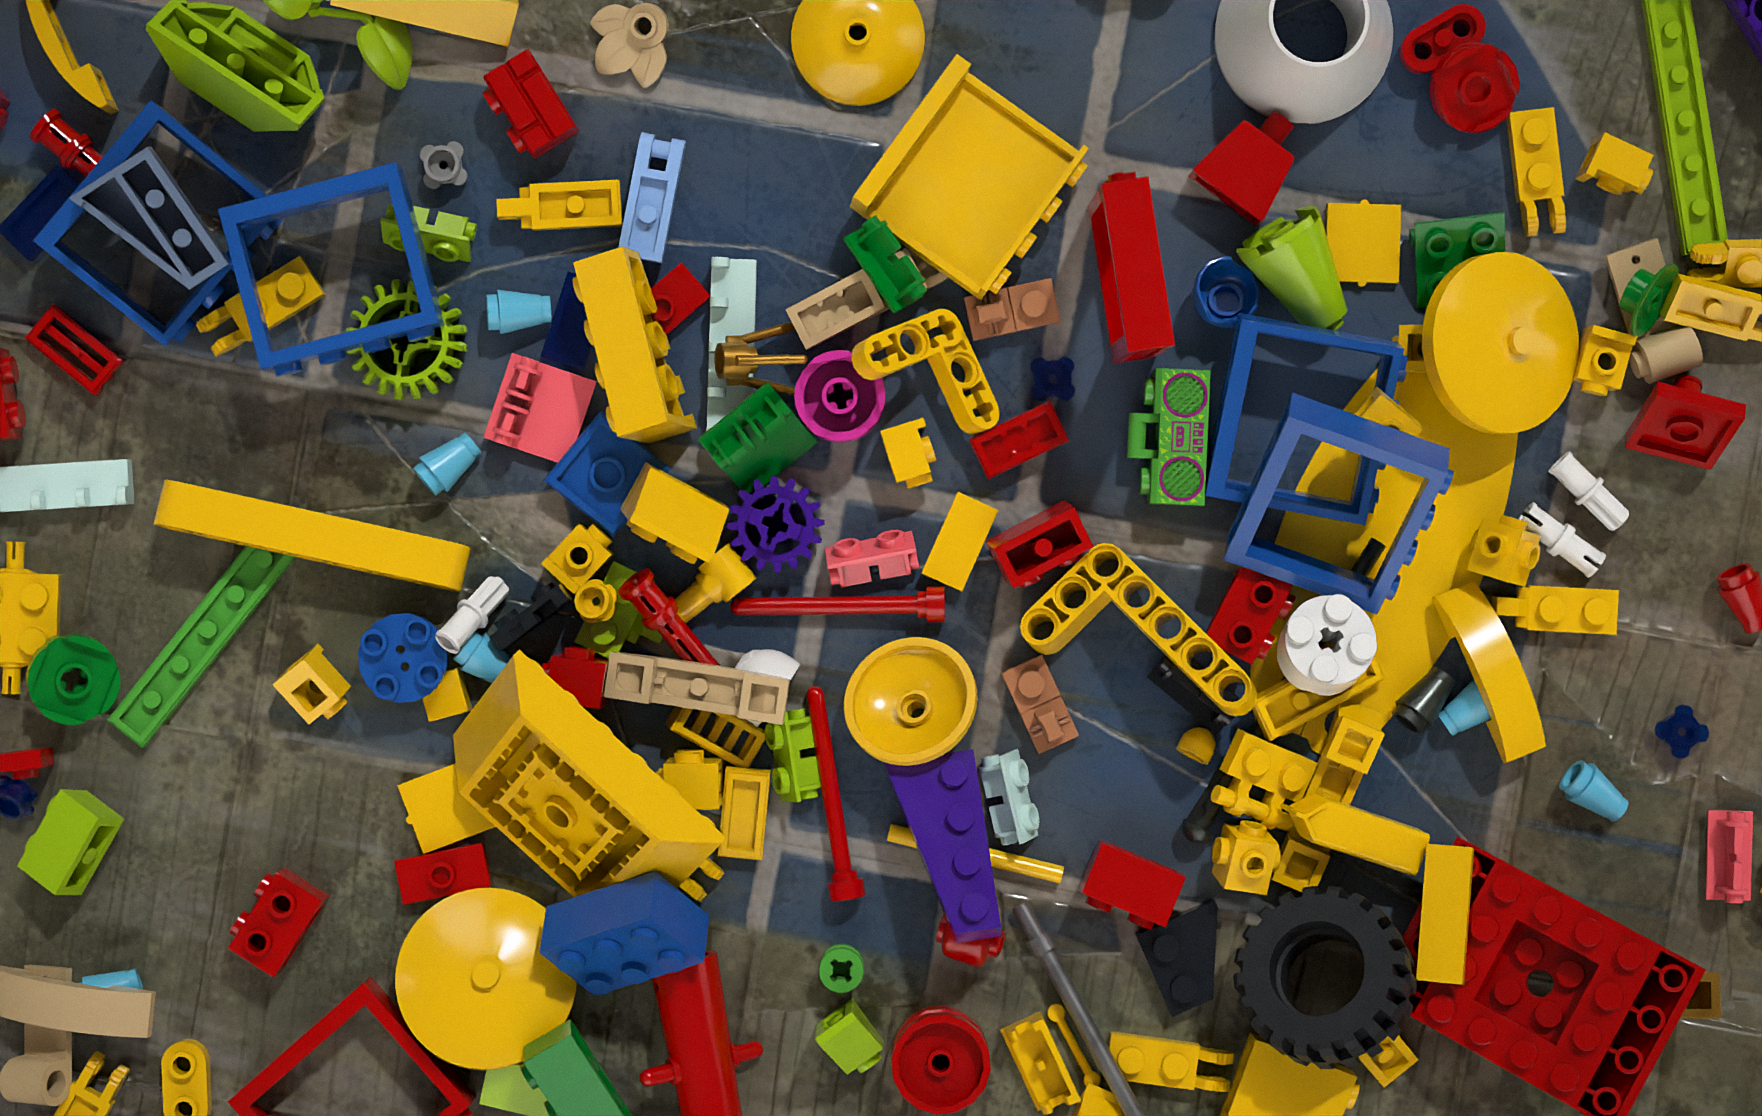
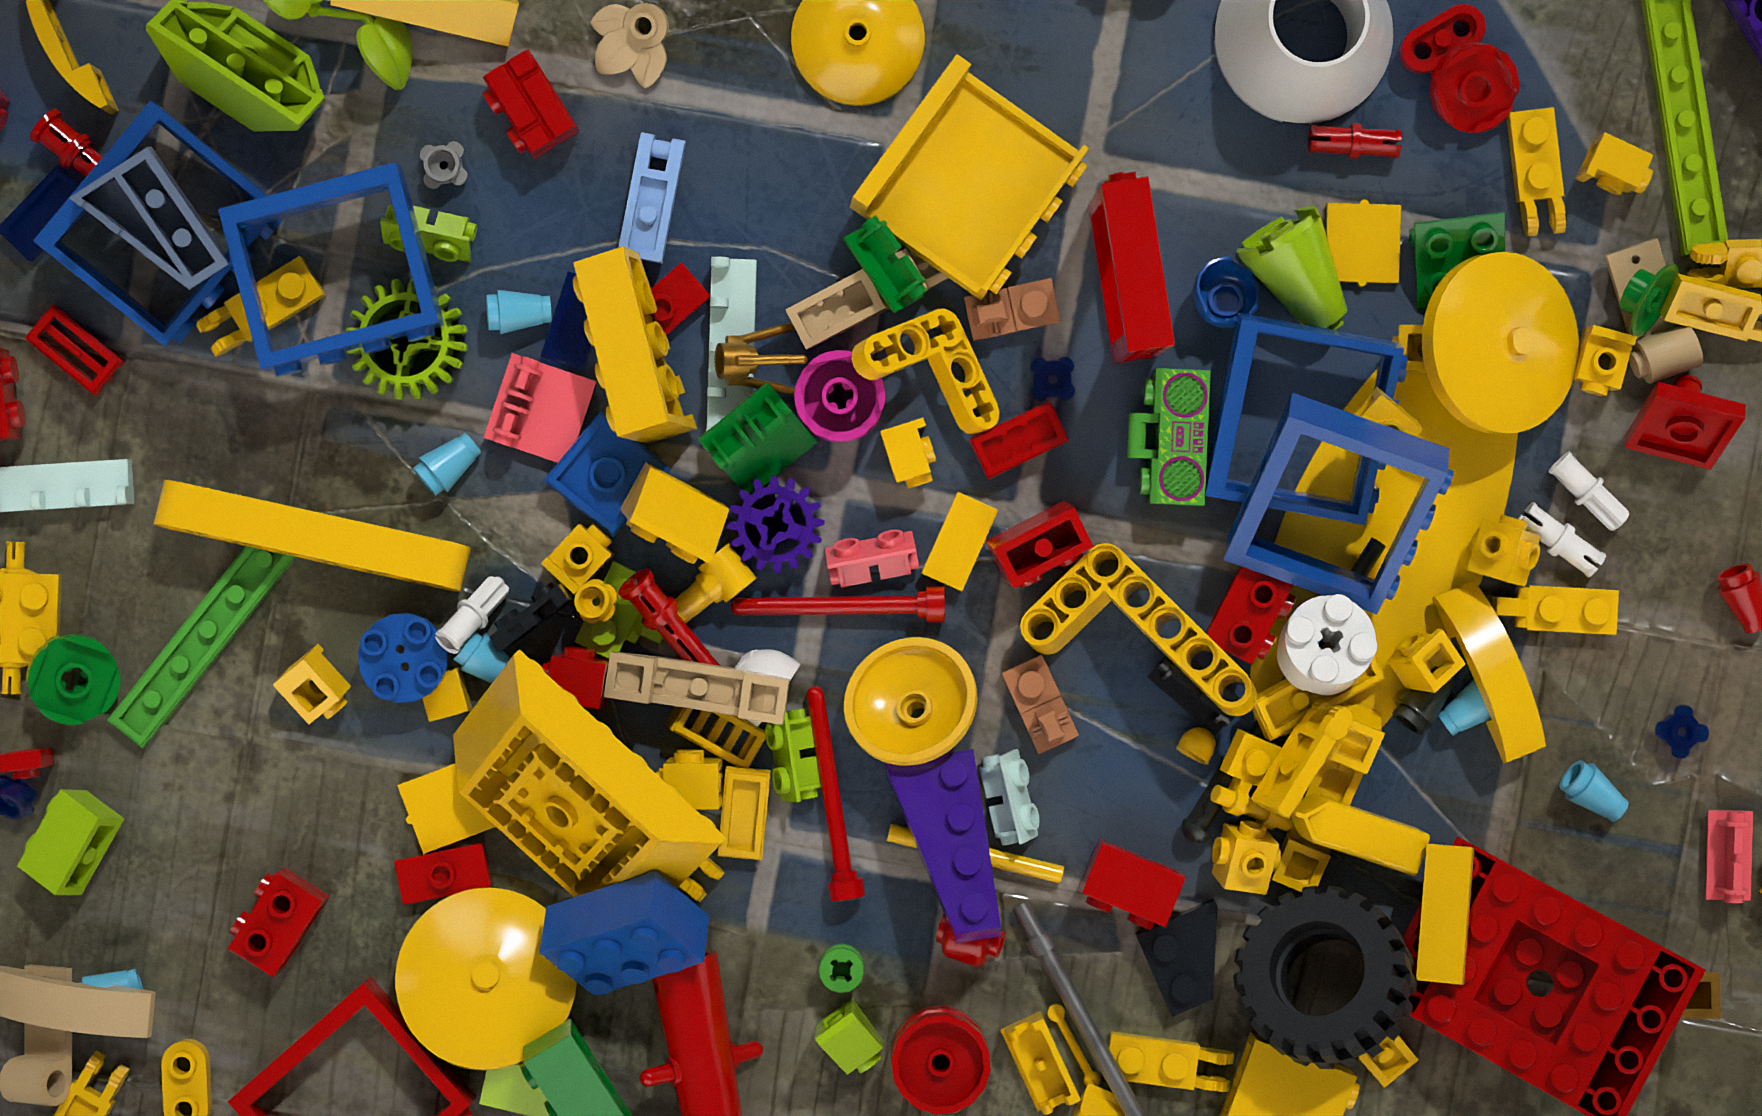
yellow hinge [496,180,623,231] -> none
red torso [1188,111,1295,226] -> none
none -> yellow hinge [1250,698,1354,819]
none -> red pin [1308,123,1402,159]
none -> yellow brick [1387,629,1466,693]

